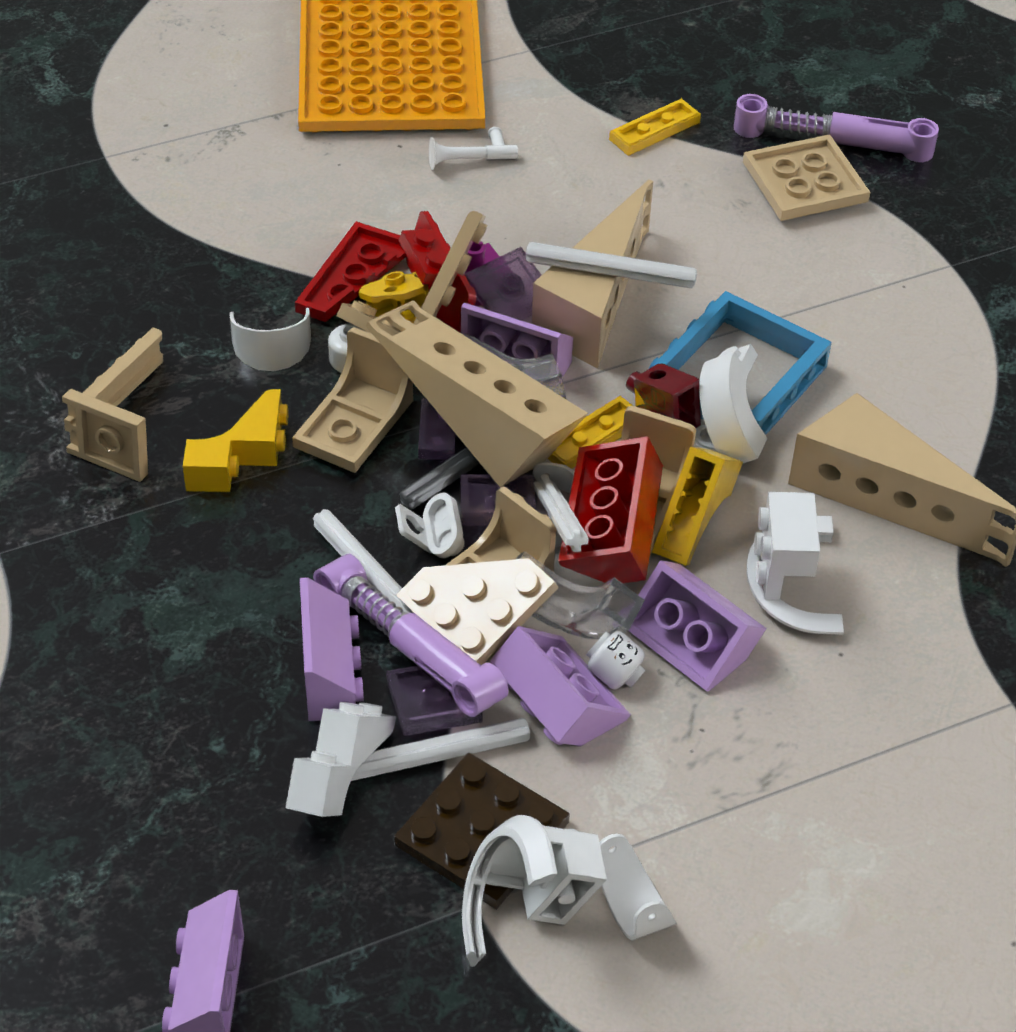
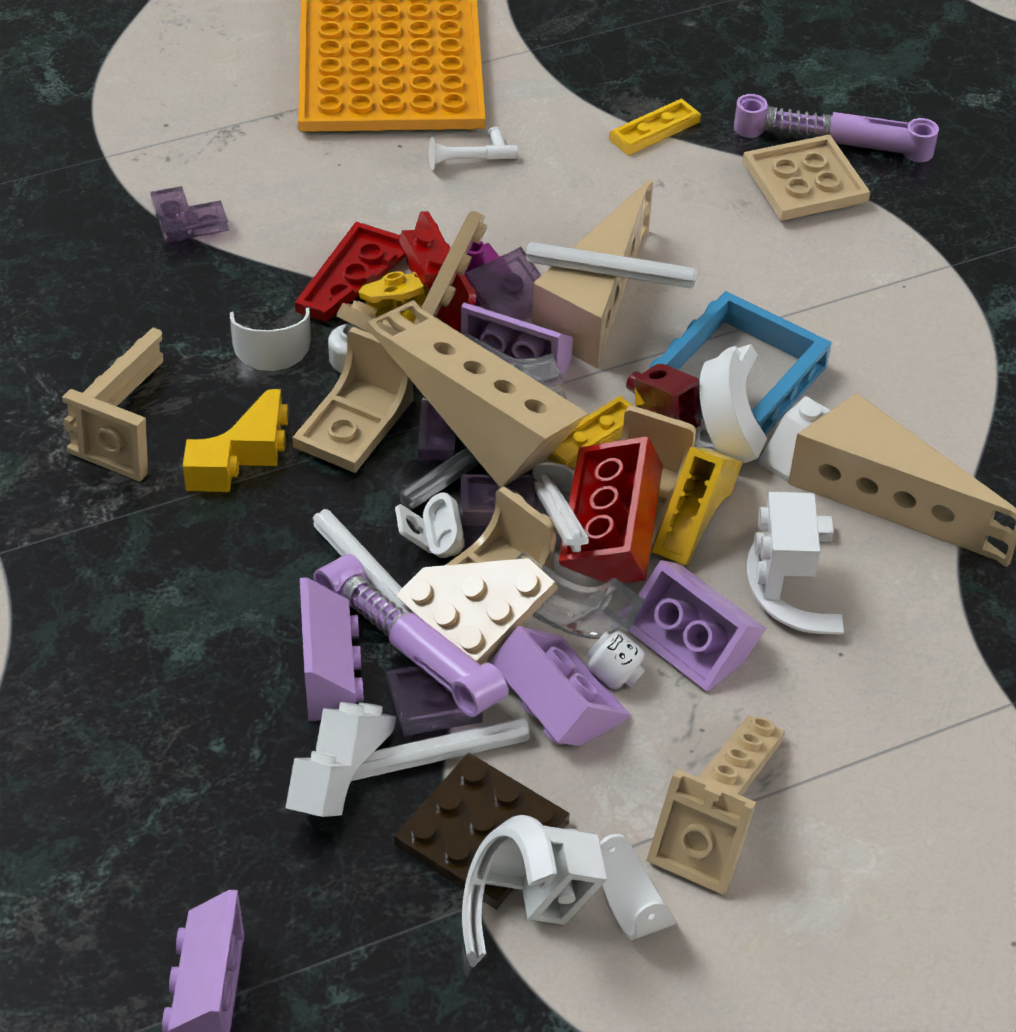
none -> clear purple plate [150,186,229,243]
none -> tan bracket [646,715,785,895]
none -> white slope [759,396,831,482]

